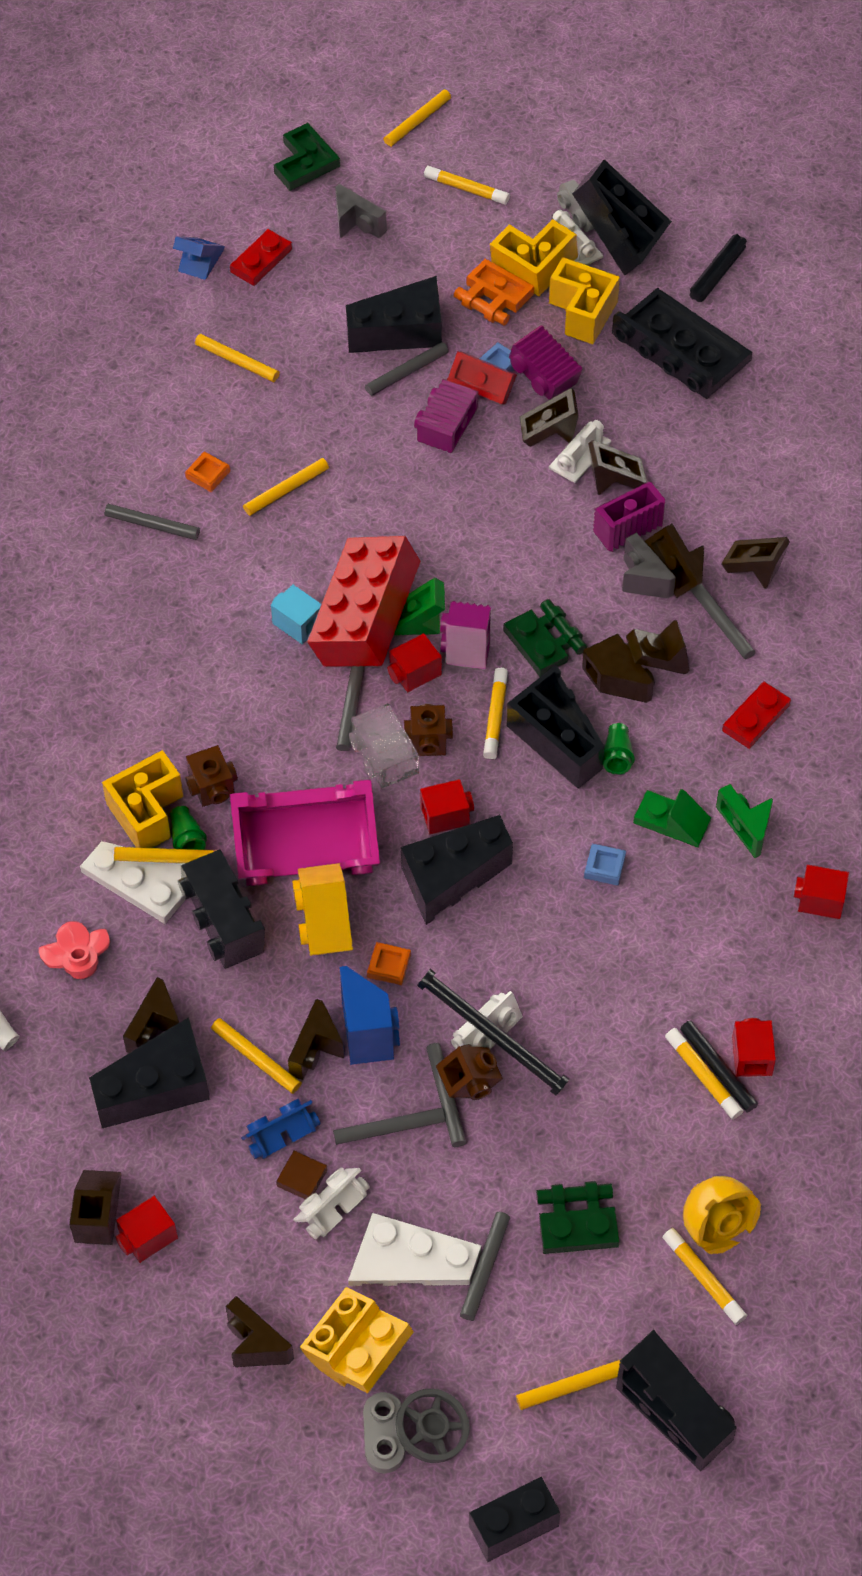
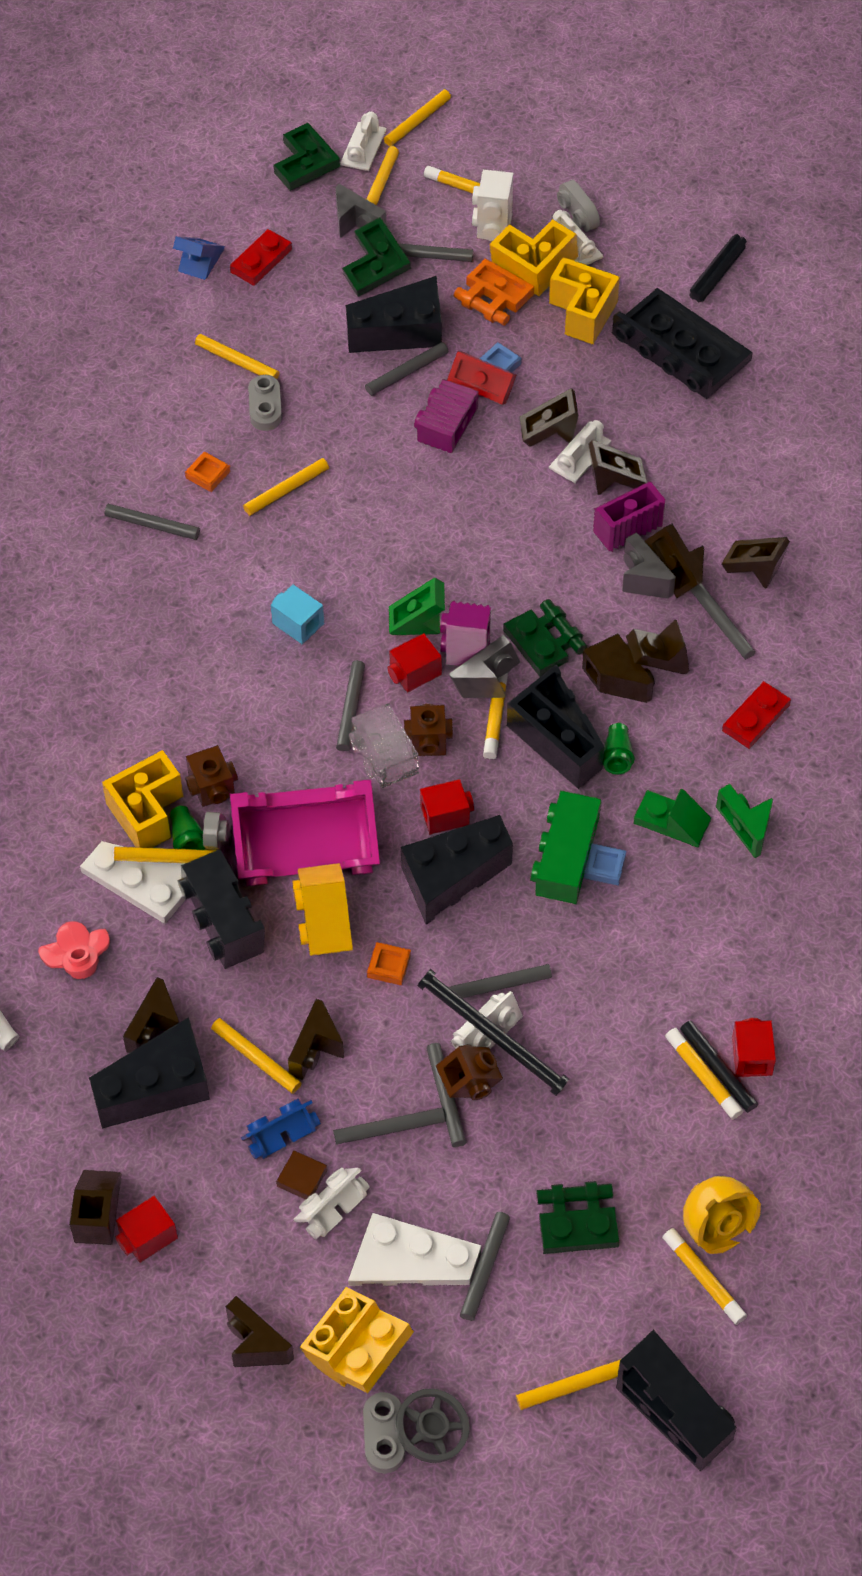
red brick [307,536,421,667] -> none
blue slope [339,966,400,1065] -> none
black brick [469,1476,560,1562] -> none
magenta brick [509,325,582,400] -> none
black wedge [572,159,672,275] -> none
red brick [793,864,849,919] -> none
none -> light grey plate [203,812,233,852]
none -> light grey plate [248,375,282,431]
none -> white hinge [340,112,386,171]
none -> dark green plate [342,217,411,297]
none -> yellow bar [366,146,399,205]
none -> dark grey bar [398,243,473,262]
none -> flat silver slope [449,635,521,698]
none -> dark grey bar [449,964,552,998]
none -> white brick [472,169,513,241]
none -> green brick [530,790,601,905]

